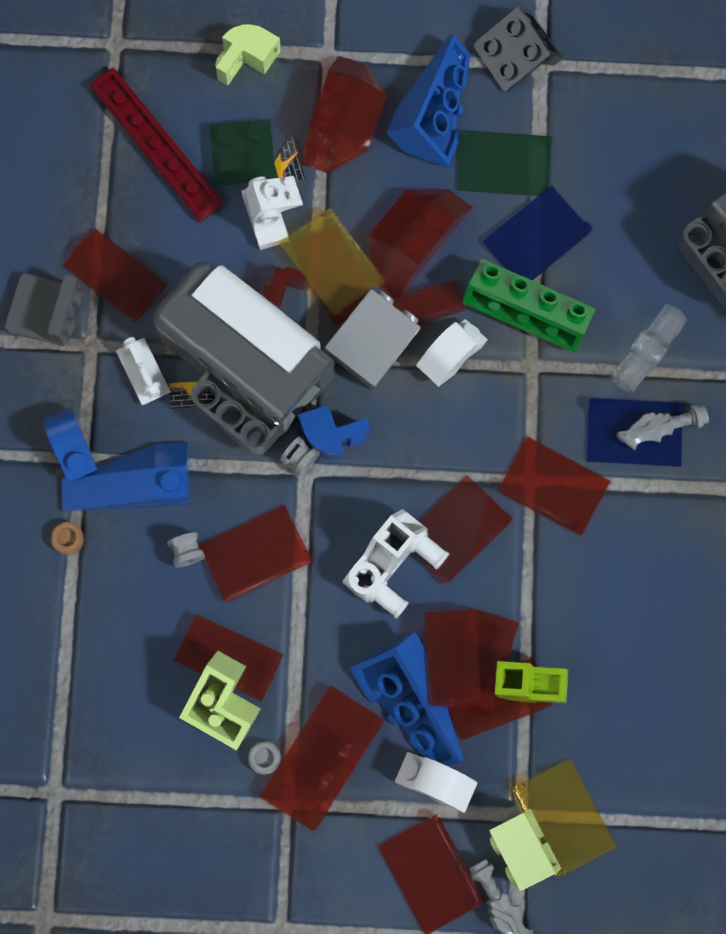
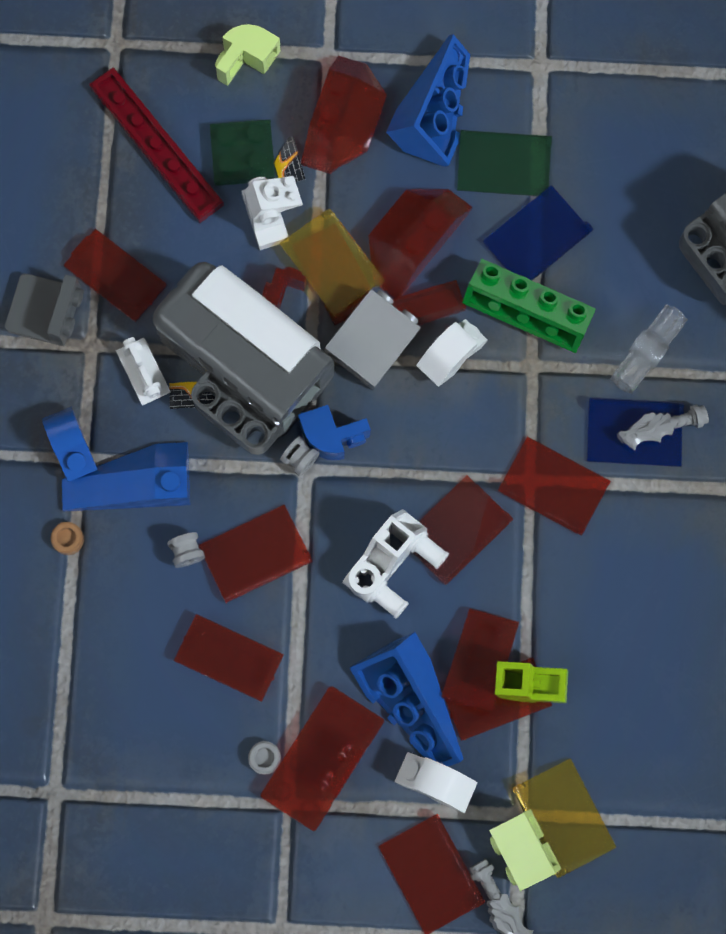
yellowish green brick [179,651,261,750] -> none
clear red piece [425,610,481,708] -> none
black bracket [473,6,563,92] -> none

